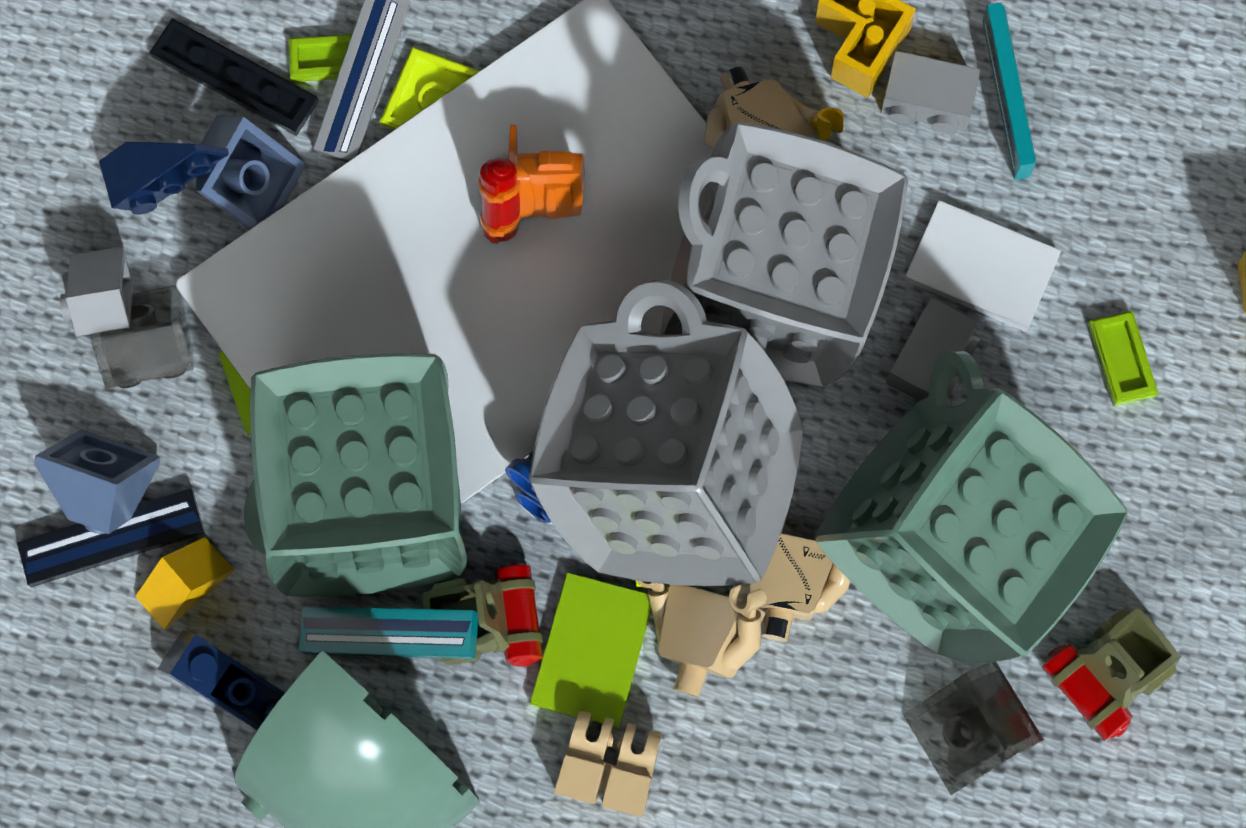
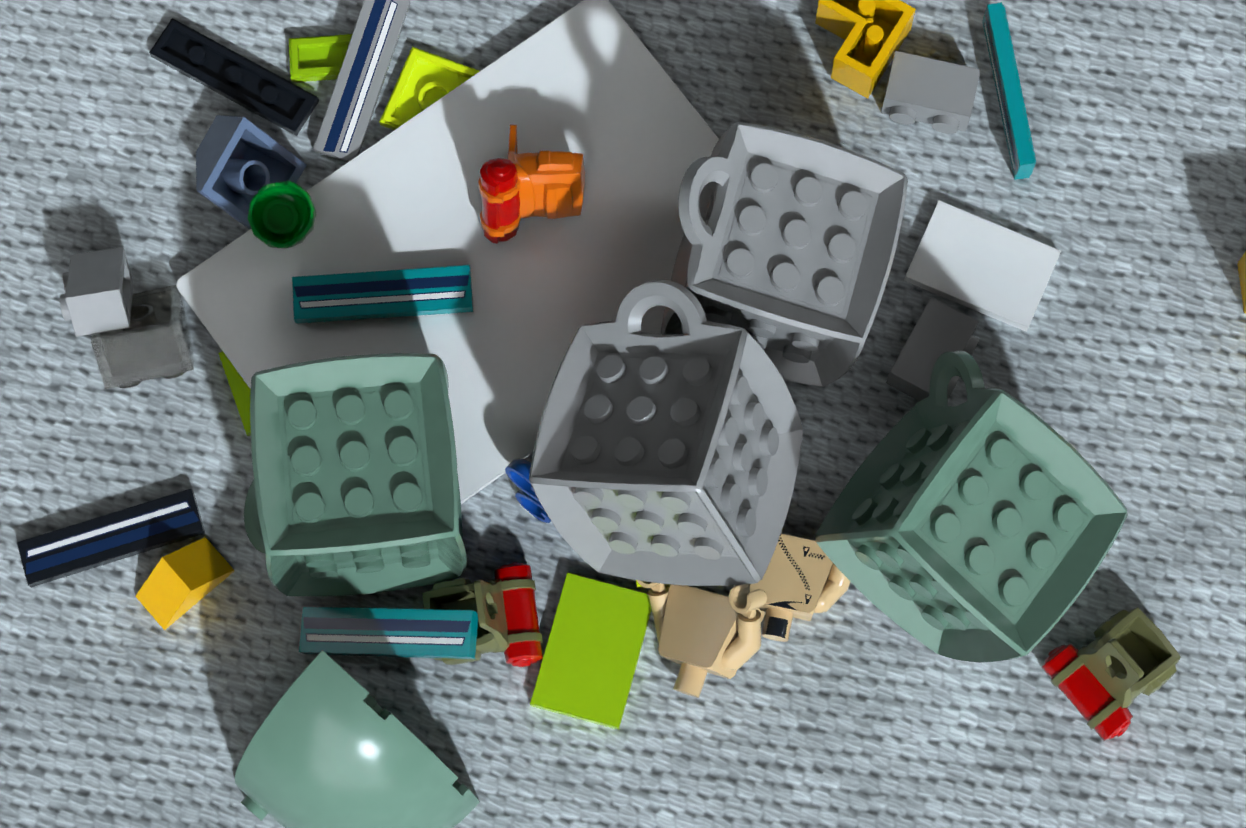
sand blue slope [34,429,160,534] -> none
dark blue slope [99,141,229,214] -> none
dark blue slope [157,630,285,731] -> none
tan legs [554,710,662,817] -> none
tan torso [704,67,844,149] -> none
clear smoke slope [903,661,1044,795] -> none
lime tile [1088,310,1158,407] -> none
none -> green hair [247,180,316,248]
none -> teal tile [292,265,473,324]

